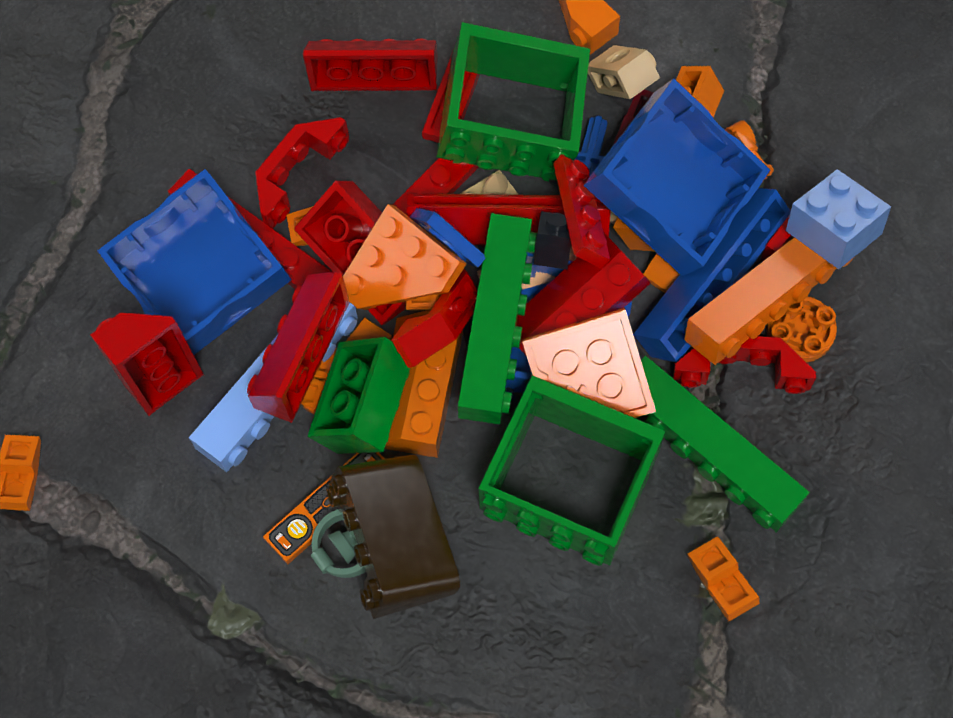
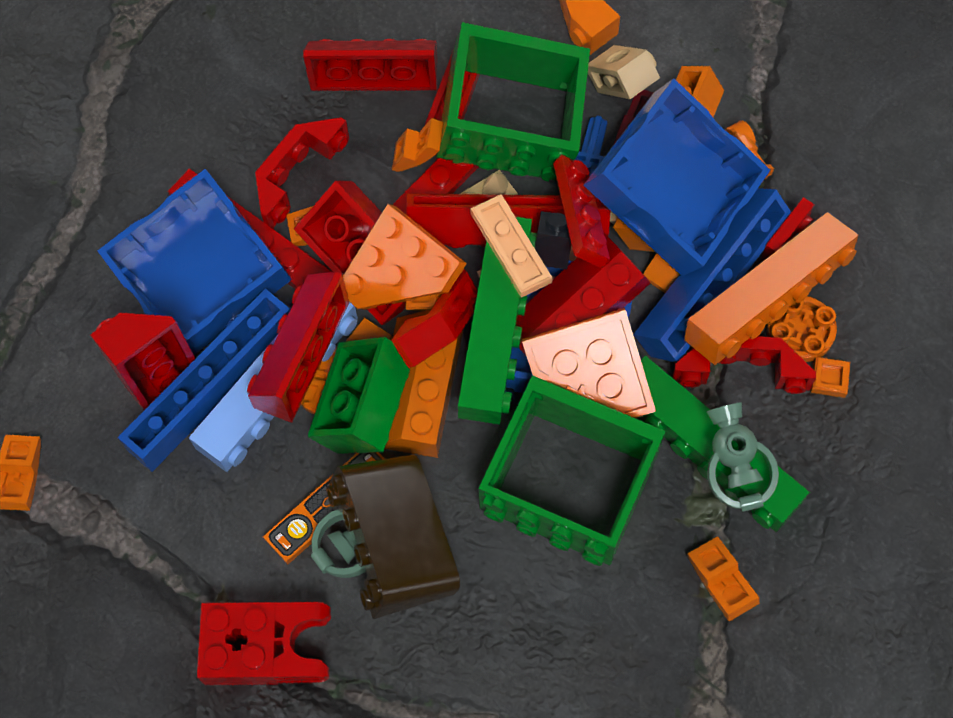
blue piece [410,208,486,267] -> none
medium blue brick [786,169,891,269] -> none
none -> blue brick [118,288,291,472]
none -> red brick [197,602,331,685]
none -> orange slope [392,118,443,172]
none -> light nougat tile [471,194,552,298]
none -> sand green piece [707,402,779,512]
none -> orange tile [811,357,850,398]

